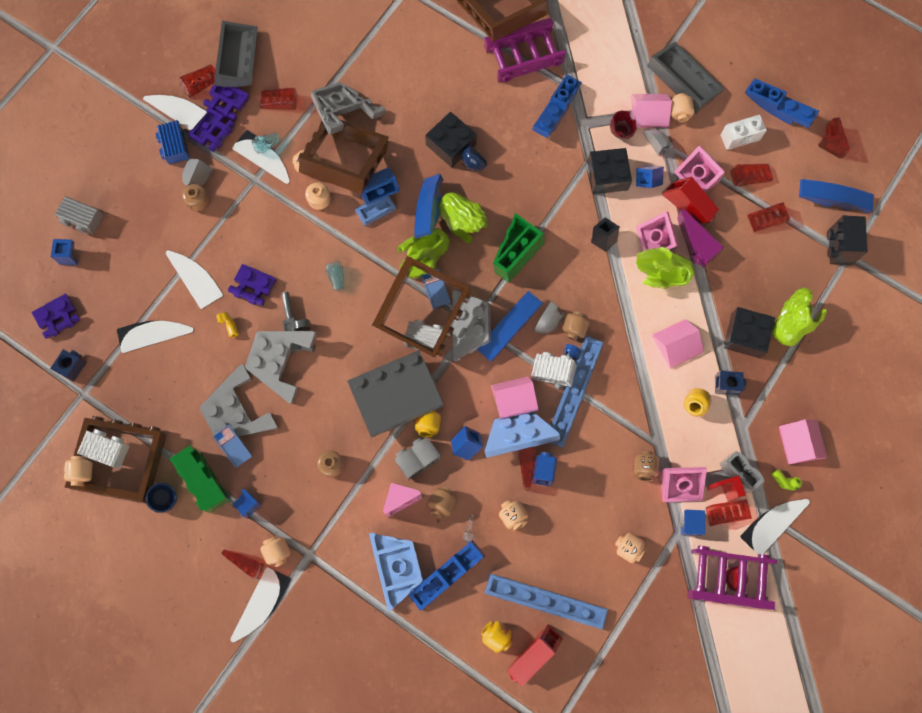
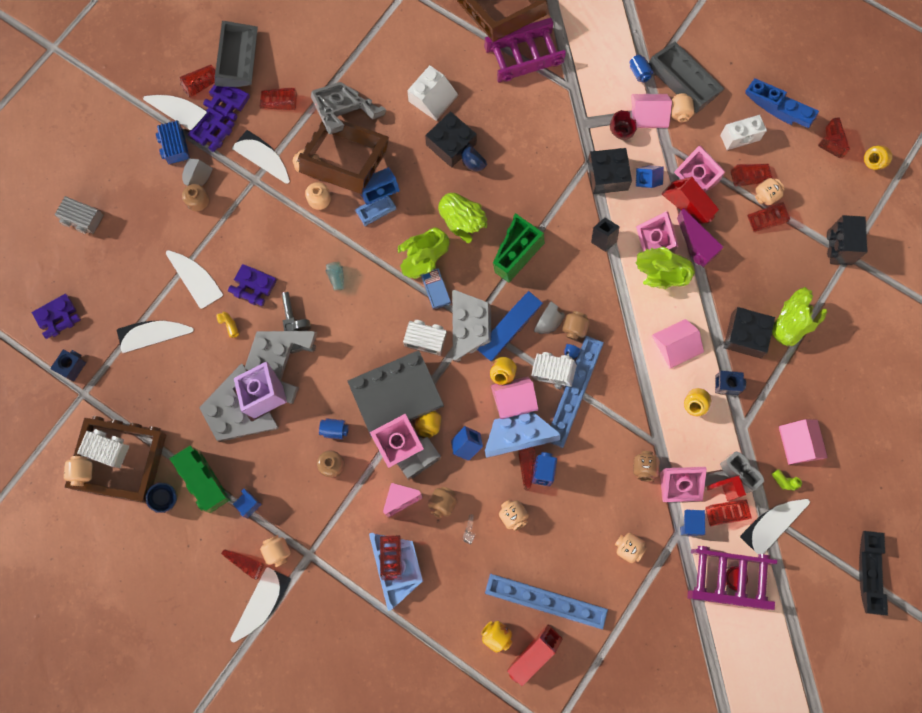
blue panel [50,239,78,265] -> none
medium blue tile [213,424,252,468] -> none
clear light blue cone [252,132,280,154] -> none
reddish brown window [372,255,472,358] -> none
blue slope [408,540,486,611] -> none
blue slope [414,174,444,239] -> none
blue slope [532,74,582,138] -> none
light grey brick [643,129,674,156] -> none
blue slope [799,179,874,213] -> none
none -> lavender slope [234,362,287,419]
none -> blue brick [319,418,349,440]
none -> bright pink slope [370,414,424,468]
none -> clear red slope [380,535,402,581]
none -> white slope [407,65,458,121]
none -> yellow head [490,357,517,385]
none -> blue brick [629,54,653,82]
none -> light nougat head [755,178,784,206]
none -> black slope [859,531,888,616]
none -> yellow head [864,146,892,170]

